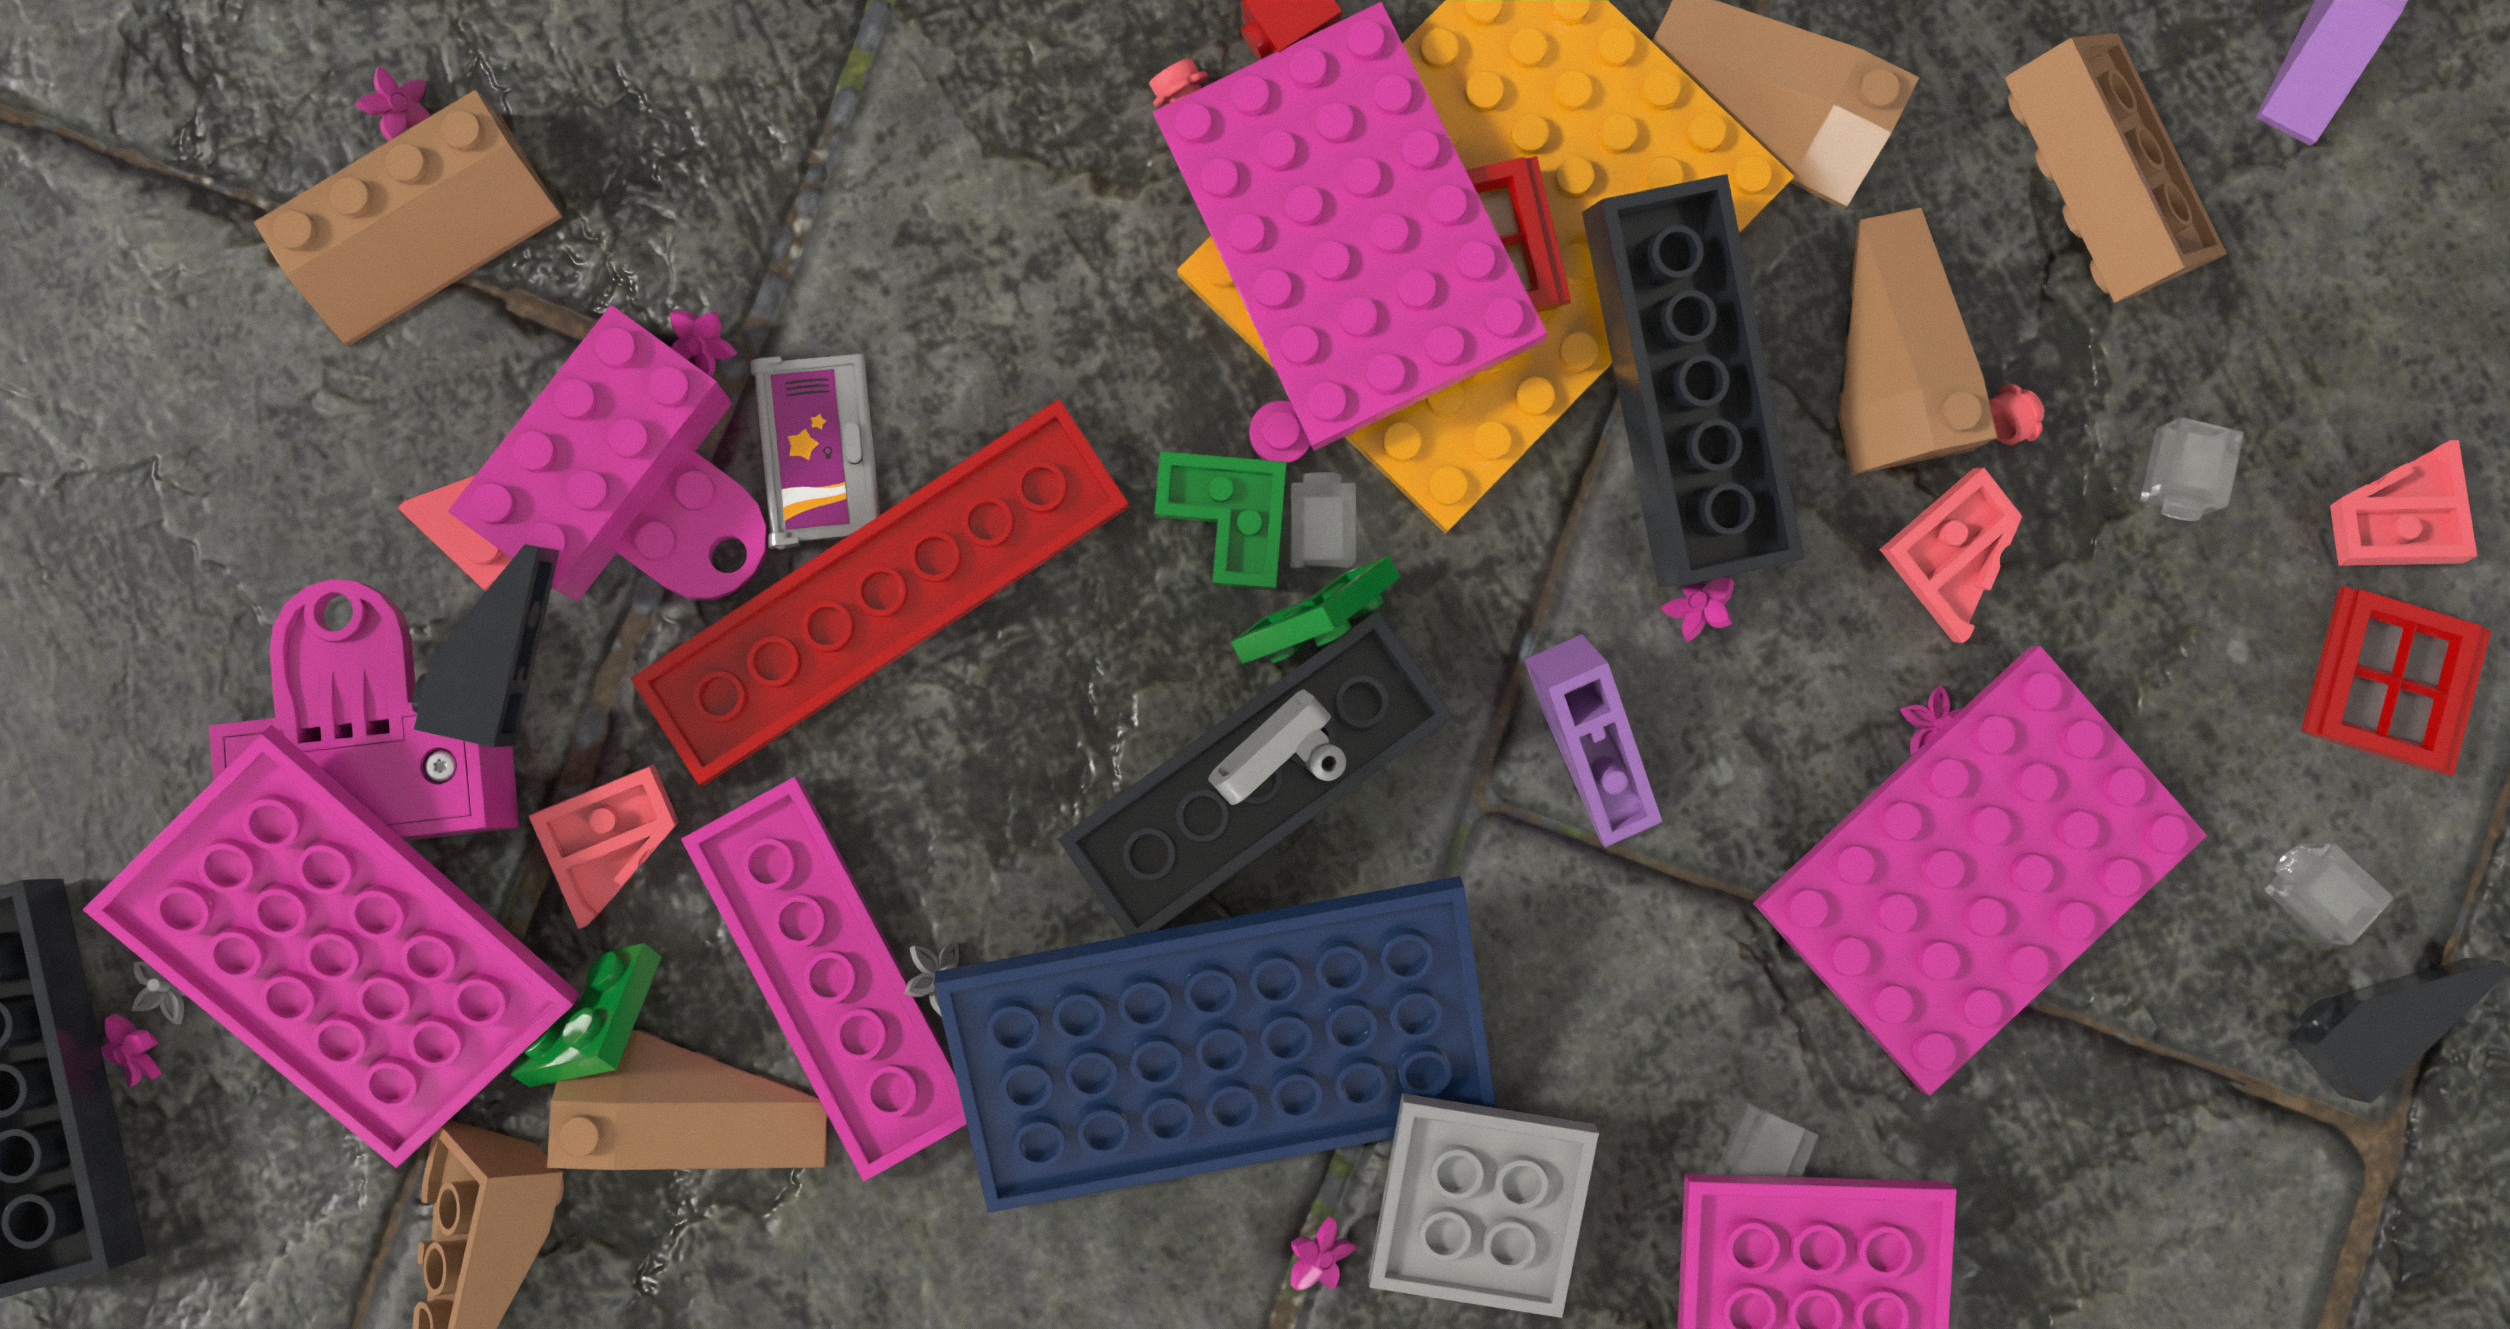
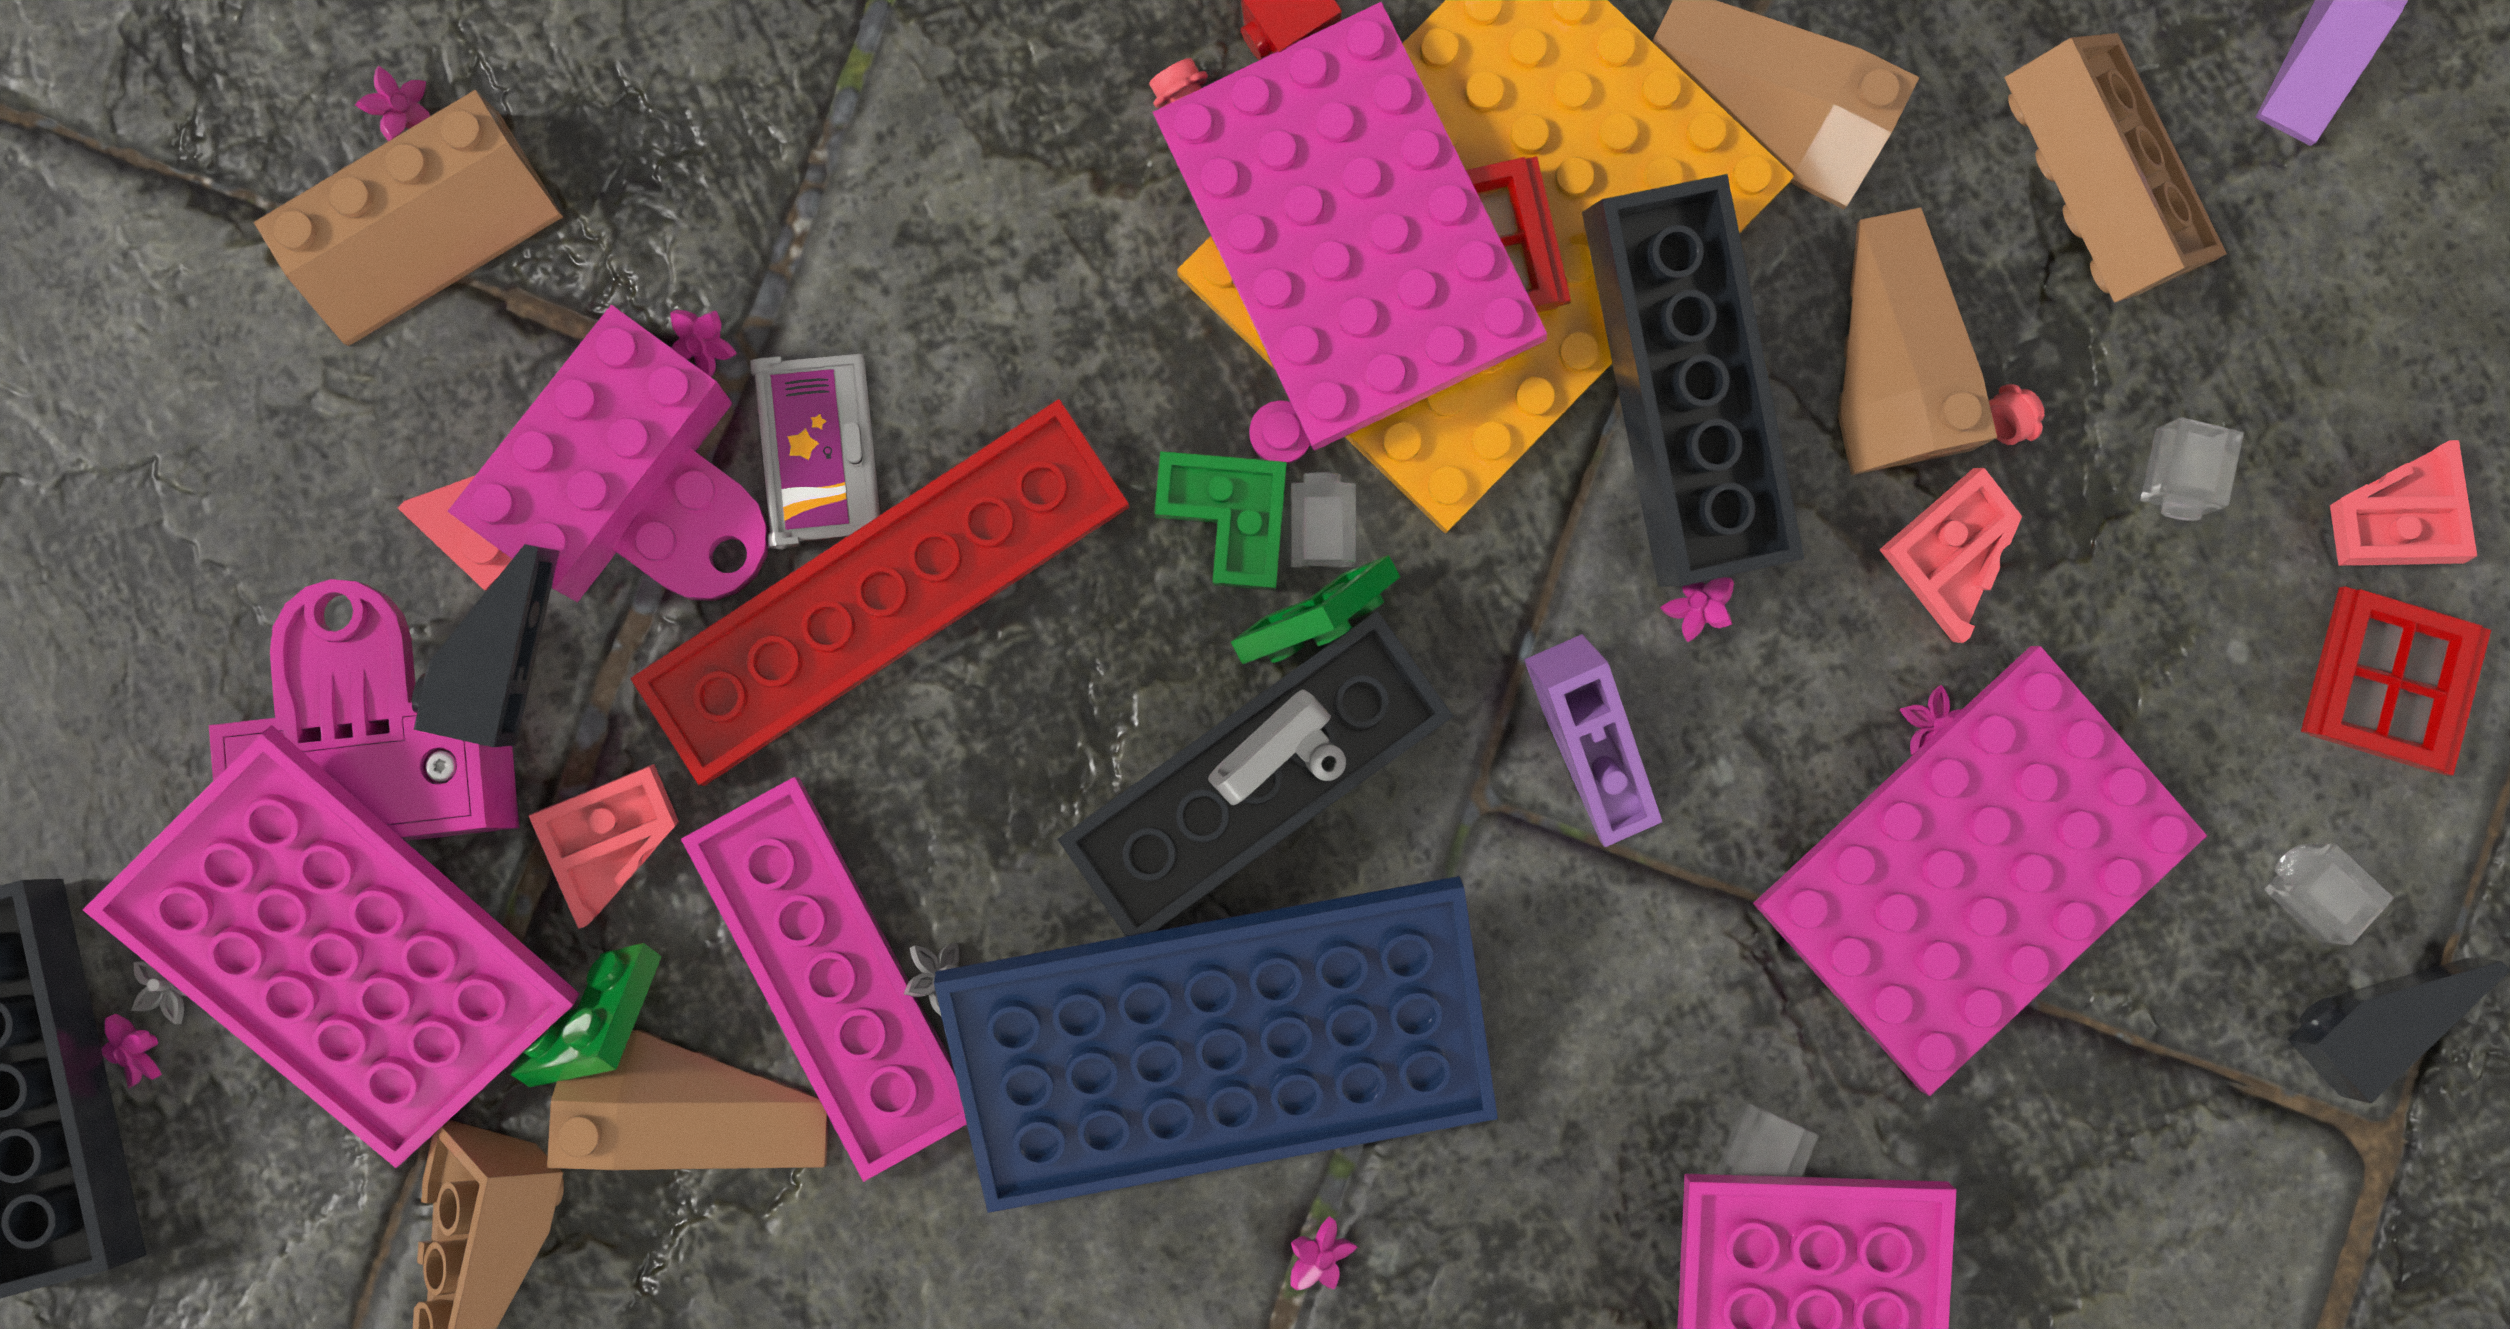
light grey plate [1368,1093,1599,1318] -> none

